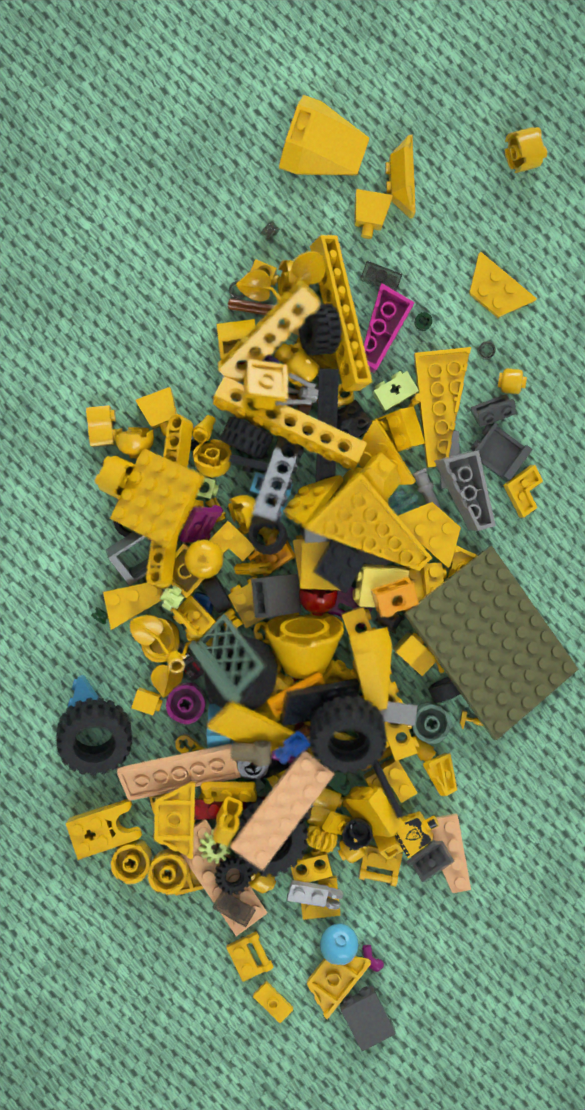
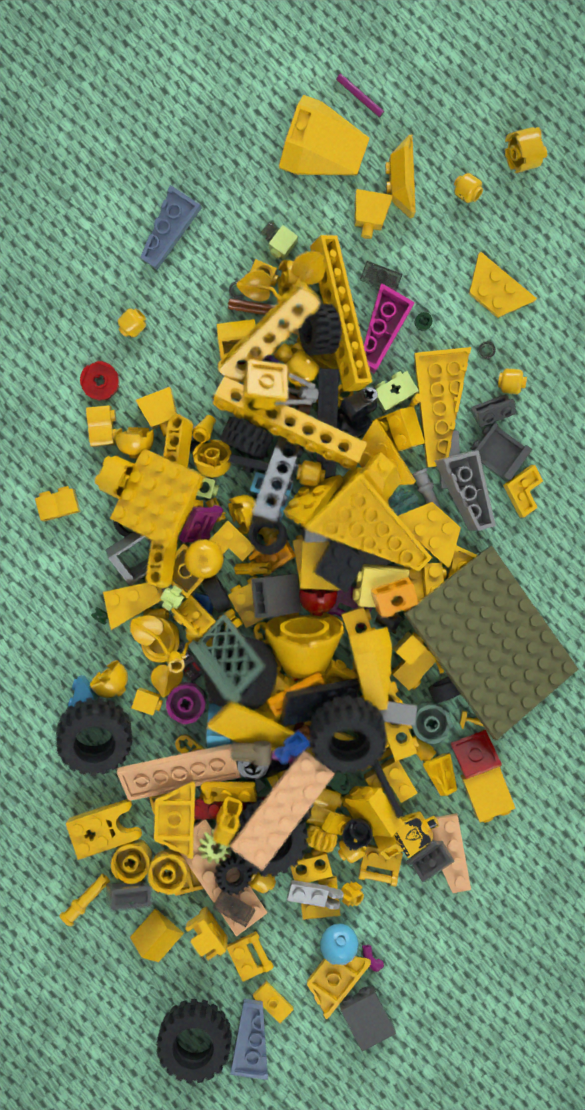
none -> yellow brick [35,486,81,522]
none -> yellow pin [59,873,111,927]
none -> red plate [80,361,120,401]
none -> yellow cylinder [90,660,128,698]
none -> dark grey window [106,880,152,911]
none -> yellow head [118,308,146,338]
none -> yellow slope [130,908,184,962]
none -> sand blue wing [140,185,202,270]
none -> yellow pin [143,608,169,620]
none -> black tyre [156,999,232,1084]
none -> yellow panel [185,906,228,961]
none -> sand blue wing [230,999,268,1080]
none -> yellowish green brick [269,225,298,260]
none -> yellow head [296,460,325,487]
none -> magenta bar [336,73,384,118]
none -> black piece [340,387,378,422]
none -> yellow gear [341,881,364,907]
none -> yellow brick [392,659,422,691]
none -> red plate [450,730,502,779]
none -> yellow head [454,173,483,203]
none -> yellow brick [460,767,516,823]

